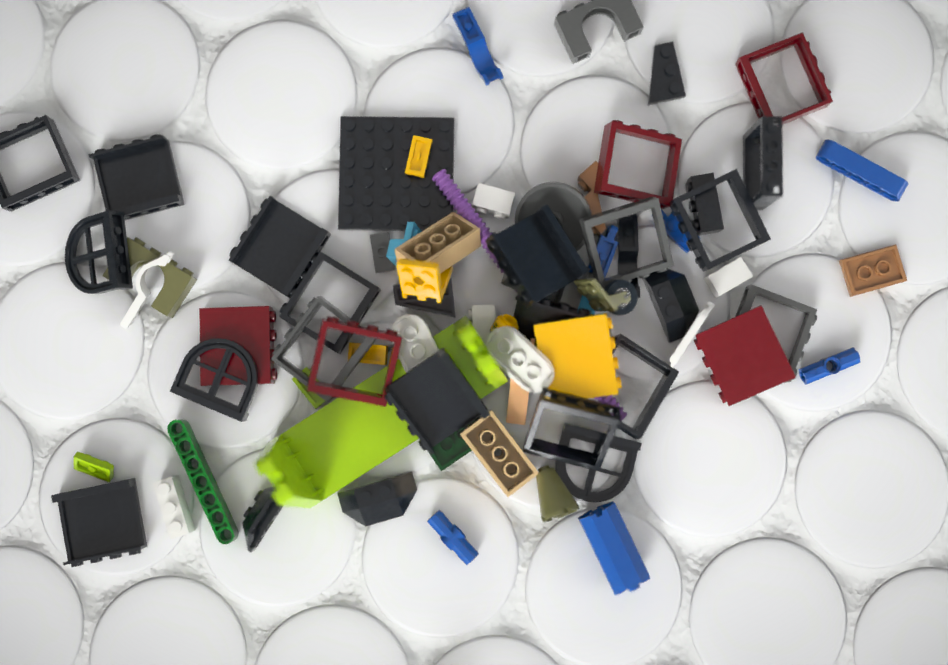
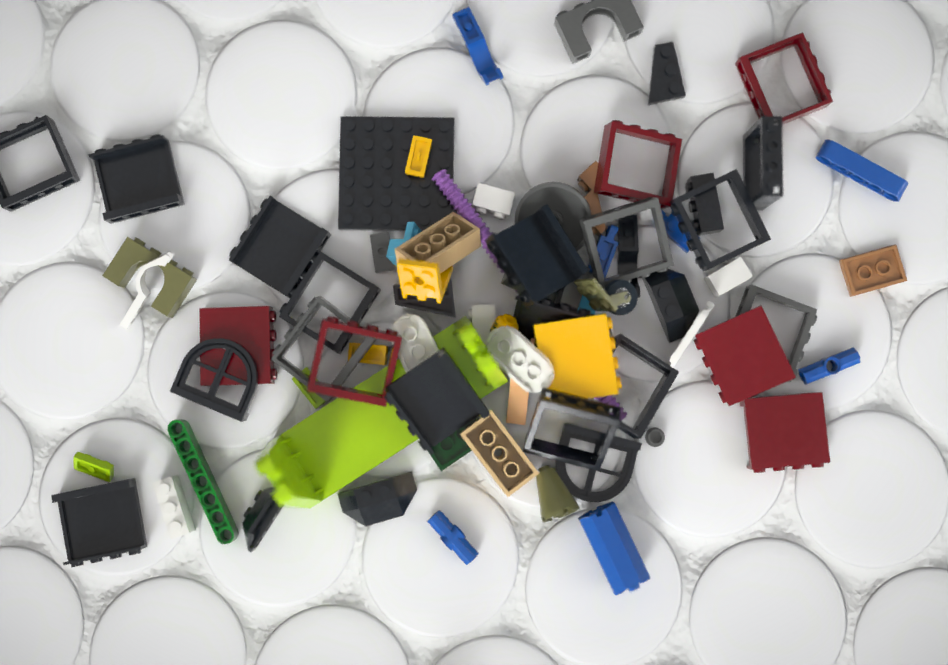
black window [65,210,133,294] -> none
none -> dark grey plate [645,427,665,447]
none -> dark red panel [740,392,830,473]

